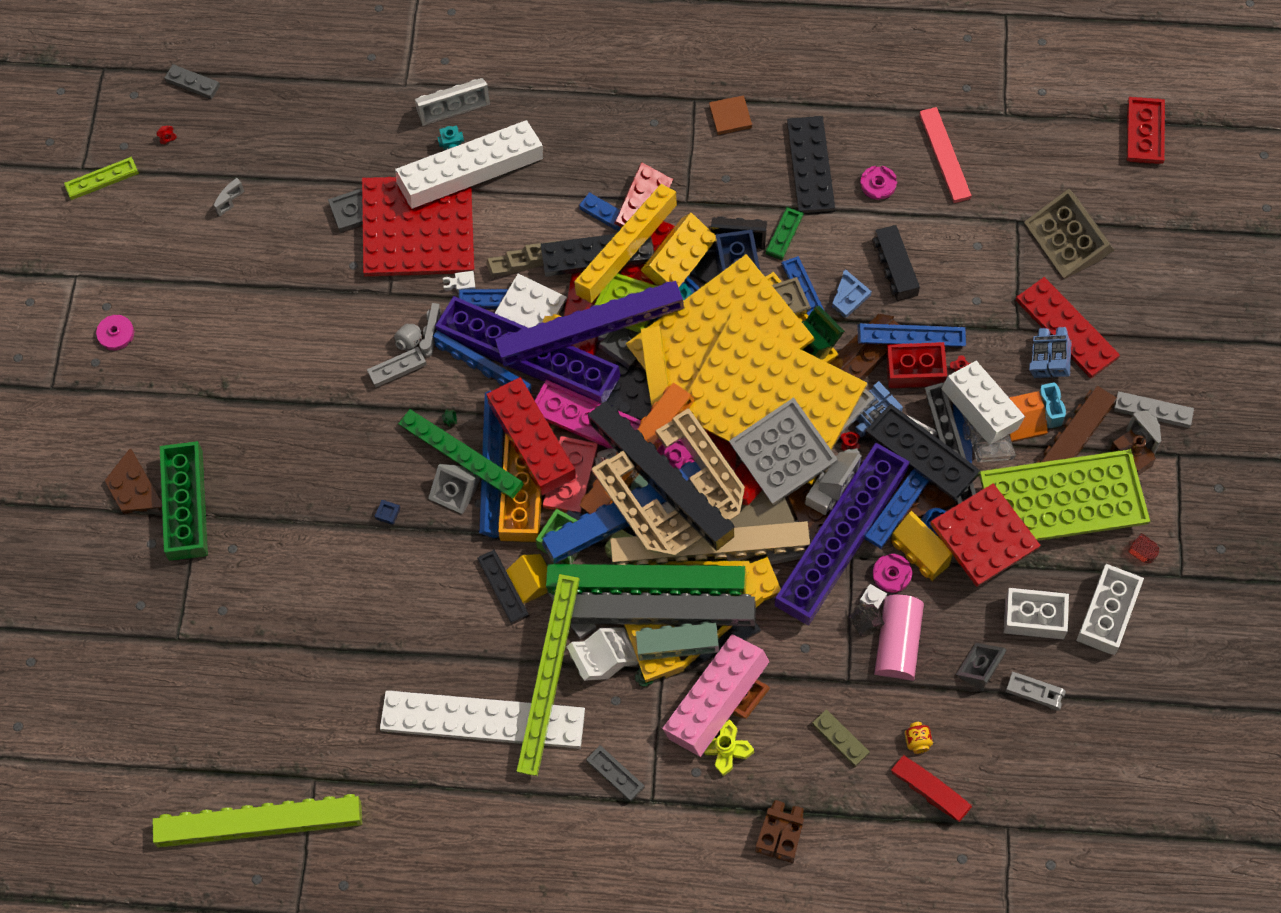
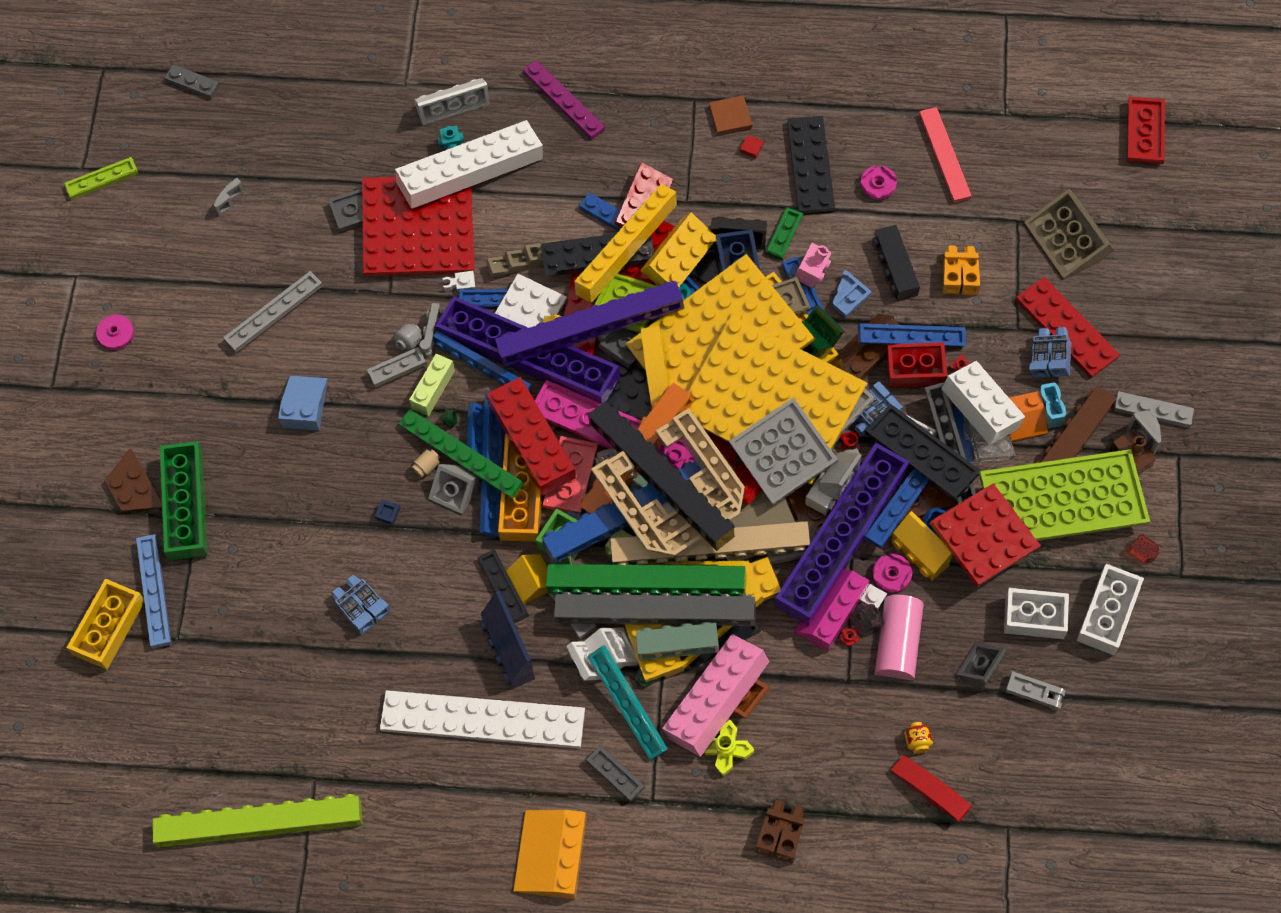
red plate [156,126,177,144] -> none
lime plate [517,574,580,776] -> none
olive plate [812,709,870,767] -> none
none -> yellow brick [66,579,145,670]
none -> medium blue plate [136,534,172,648]
none -> light grey plate [223,271,323,353]
none -> medium blue slope [278,376,328,431]
none -> medium blue hips [332,575,390,635]
none -> yellowish green brick [409,354,455,417]
none -> tan brick [412,449,440,477]
none -> blue plate [467,402,484,455]
none -> dark blue slope [479,591,535,689]
none -> light orange slope [514,810,587,900]
none -> magenta plate [523,60,605,140]
none -> teal tile [587,645,668,760]
none -> red tile [740,135,764,158]
none -> bright pink brick [794,243,831,288]
none -> dark pink slope [794,570,870,652]
none -> red plate [840,627,859,646]
none -> light orange hips [942,246,980,295]

